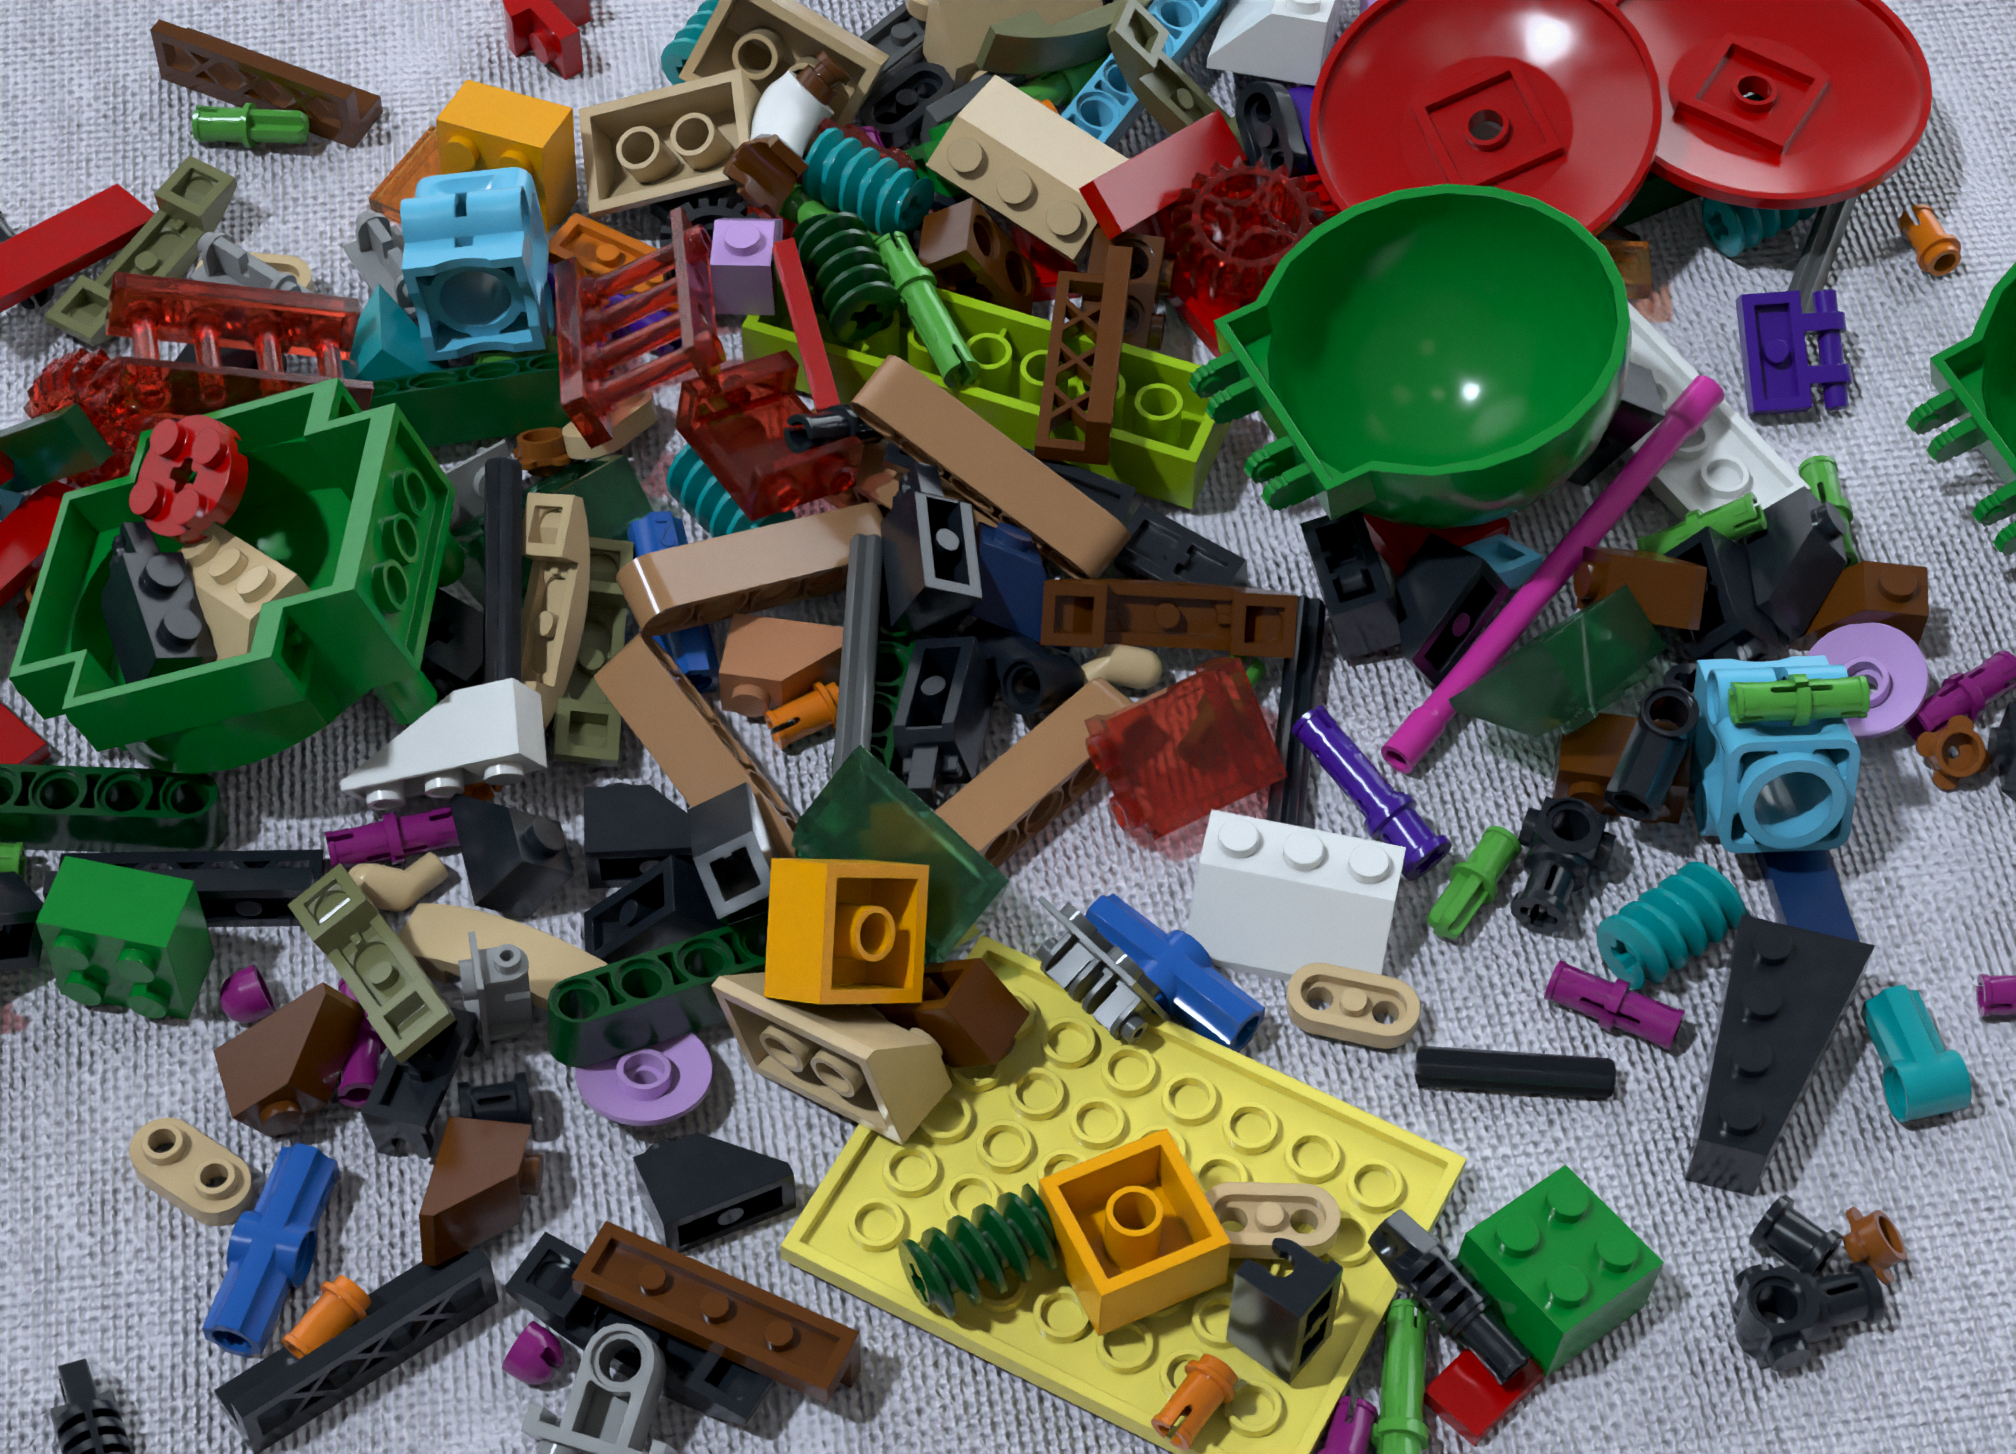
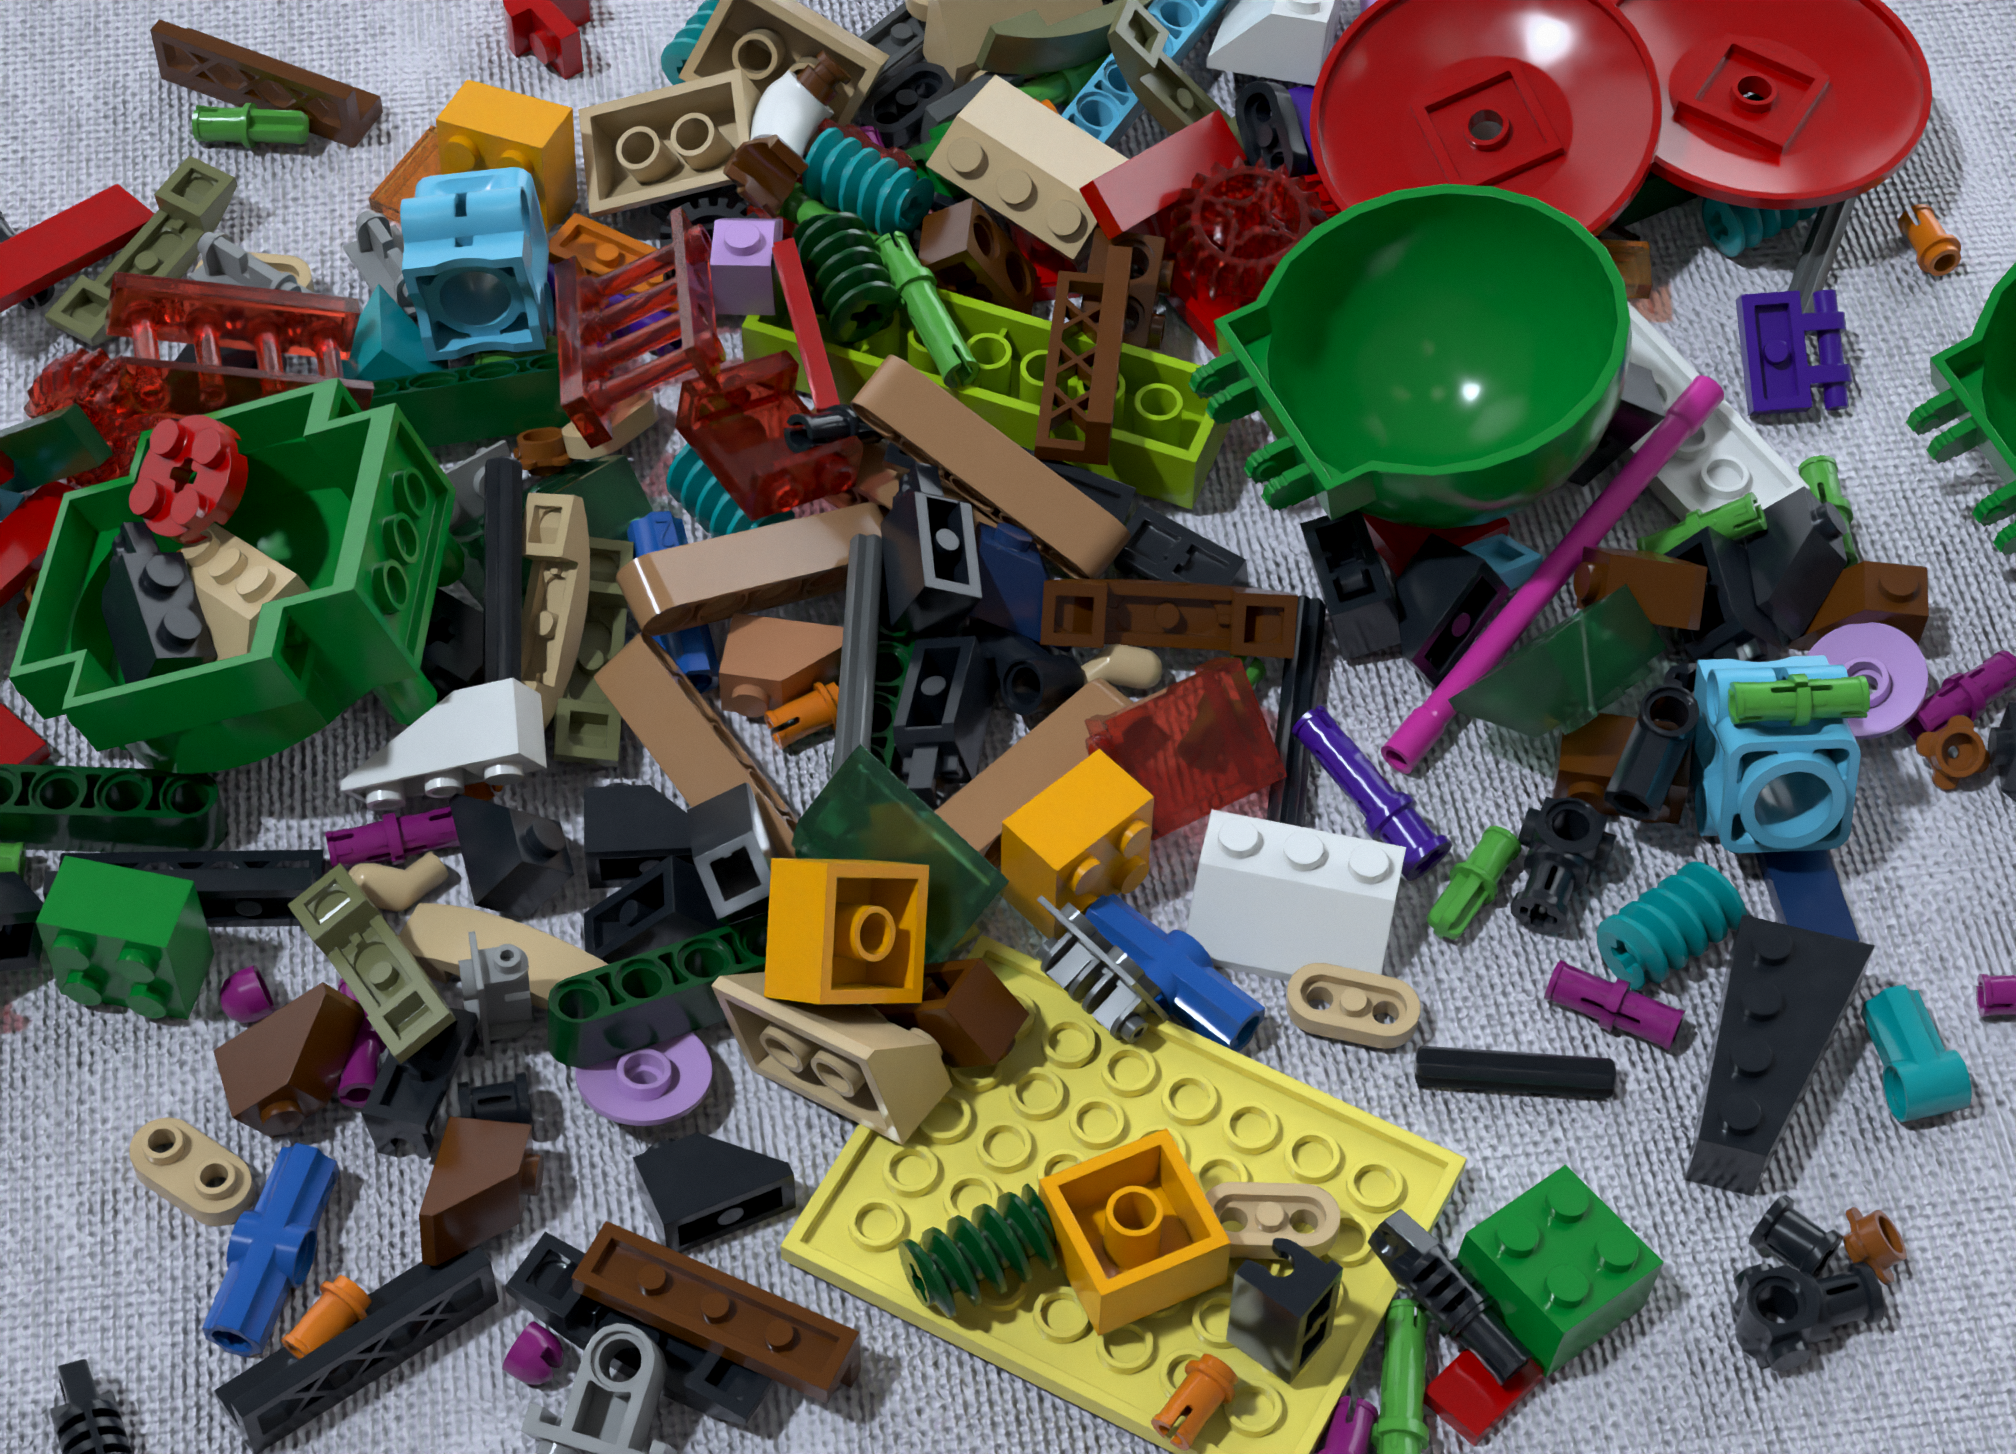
none -> light orange brick [1000,749,1154,940]

